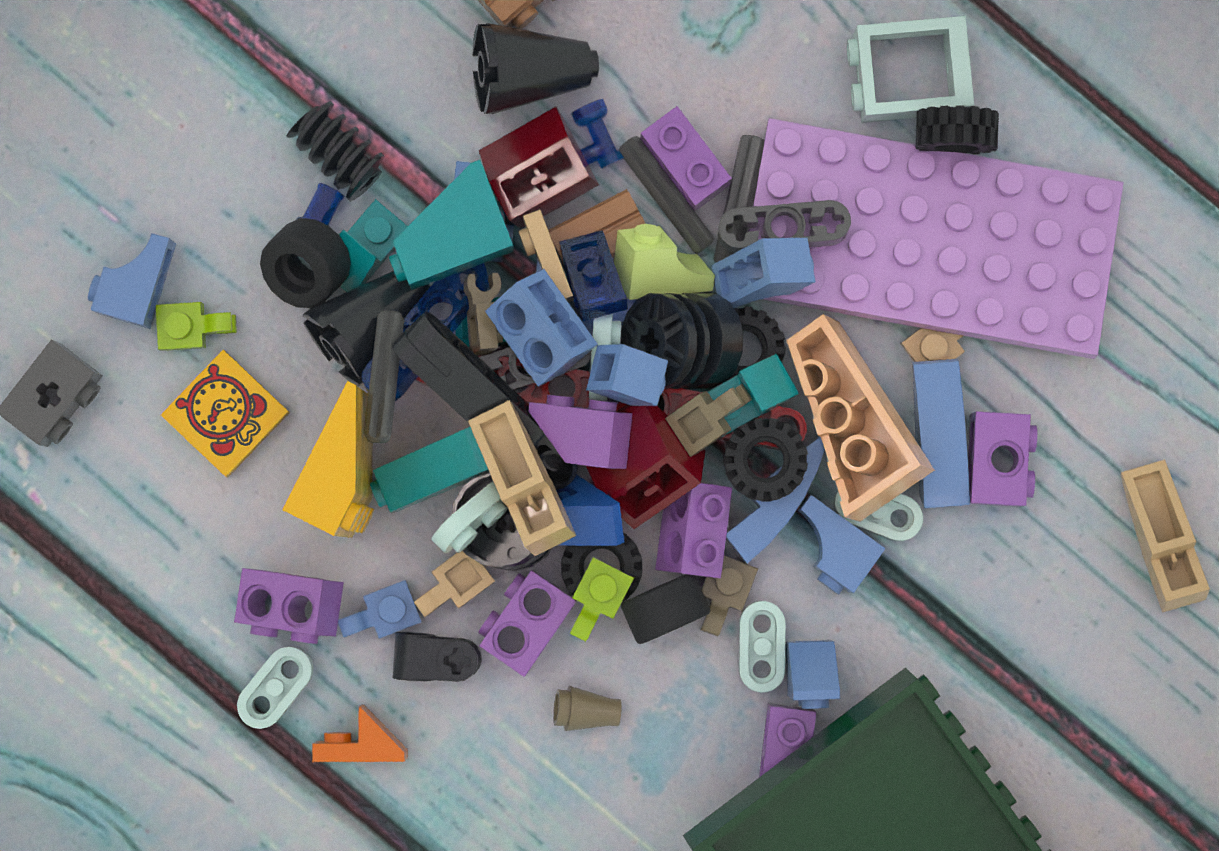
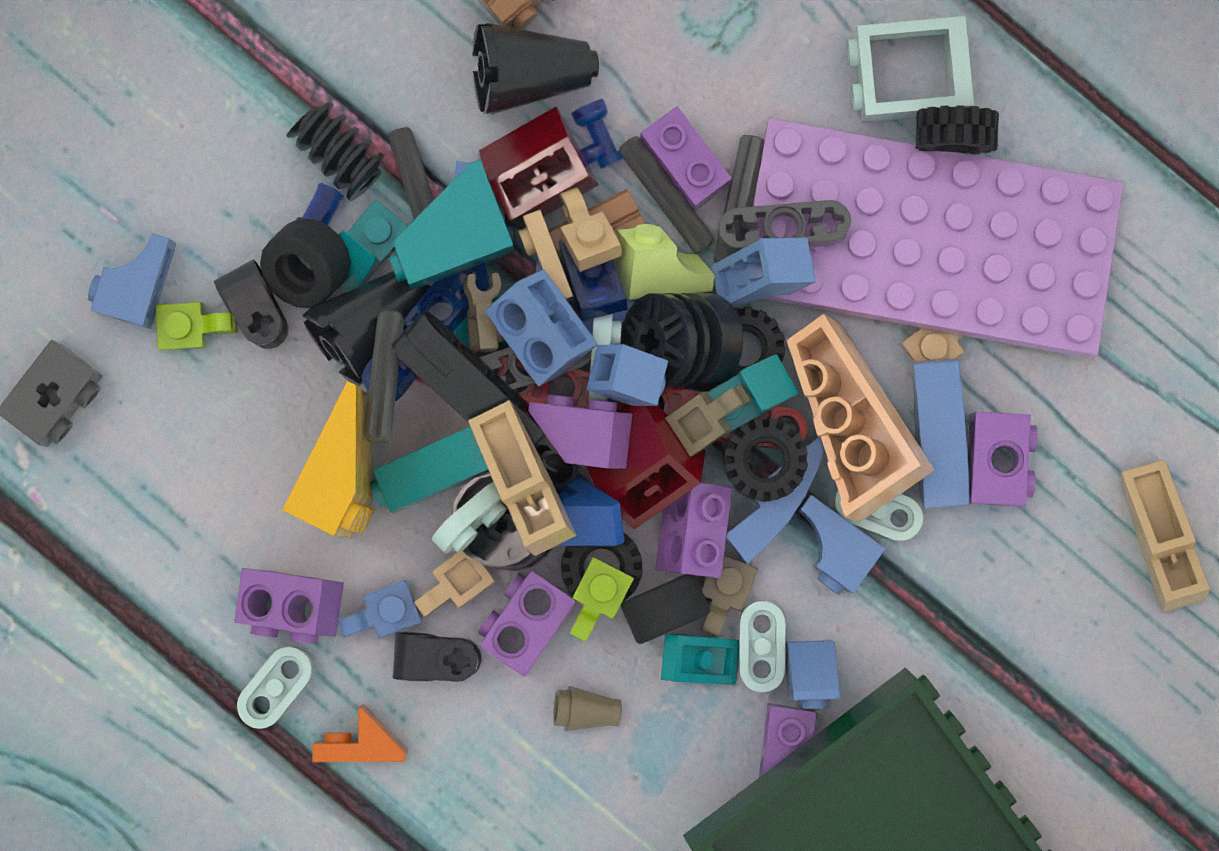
yellow tile [161,350,290,478] -> none
none -> black piece [214,259,289,349]
none -> dark grey axle [388,127,434,220]
none -> tan plate [560,187,622,272]
none -> teal slope [660,633,739,685]

